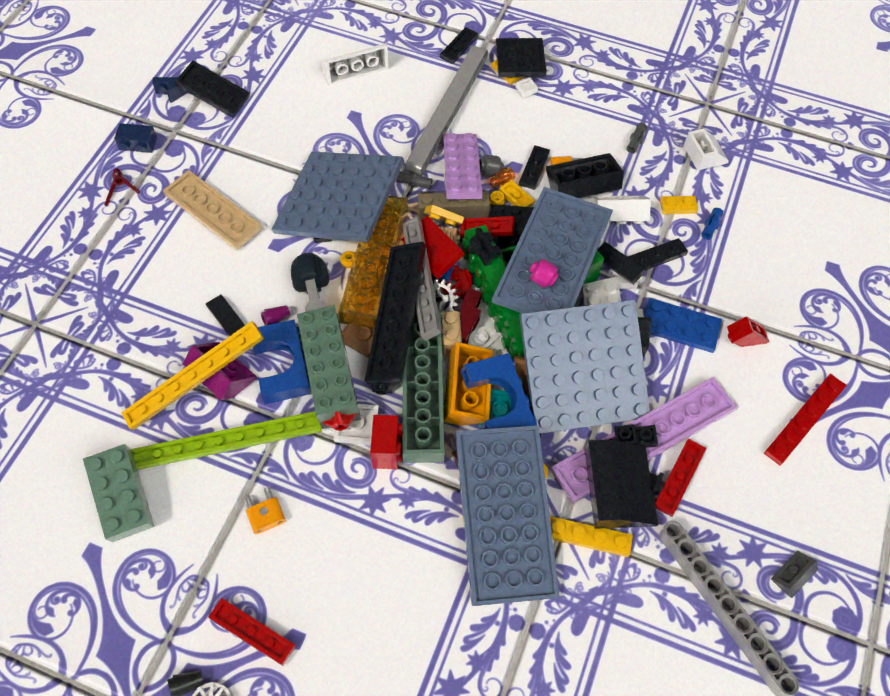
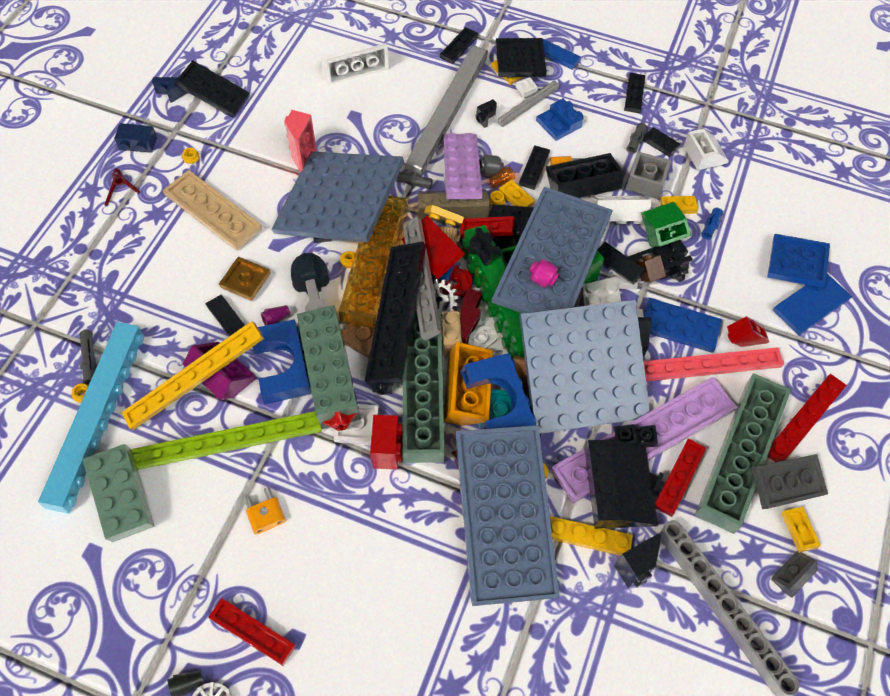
none -> medium azure brick [38,322,144,514]
none -> yellow plate [71,383,89,403]
none -> dark grey pin [79,330,97,385]
none -> yellow plate [182,148,200,164]
none -> pearl gold plate [219,256,271,301]
none -> coral slope [284,110,317,172]
none -> black bracket [475,99,497,128]
none -> light grey axle [498,81,559,127]
none -> blue plate [536,98,584,141]
none -> blue tile [543,39,581,70]
none -> black slope [614,533,661,589]
none -> black tile [624,73,646,114]
none -> light grey brick [626,151,671,199]
none -> reddish brown brick [636,253,666,282]
none -> green slope [641,202,691,247]
none -> black plate [643,127,680,158]
none -> coral plate [643,347,784,382]
none -> black hips [660,251,693,282]
none -> sand green brick [694,373,791,534]
none -> dark grey plate [751,454,828,510]
none -> blue plate [767,234,830,288]
none -> blue tile [773,274,852,336]
none -> yellow plate [781,506,821,553]

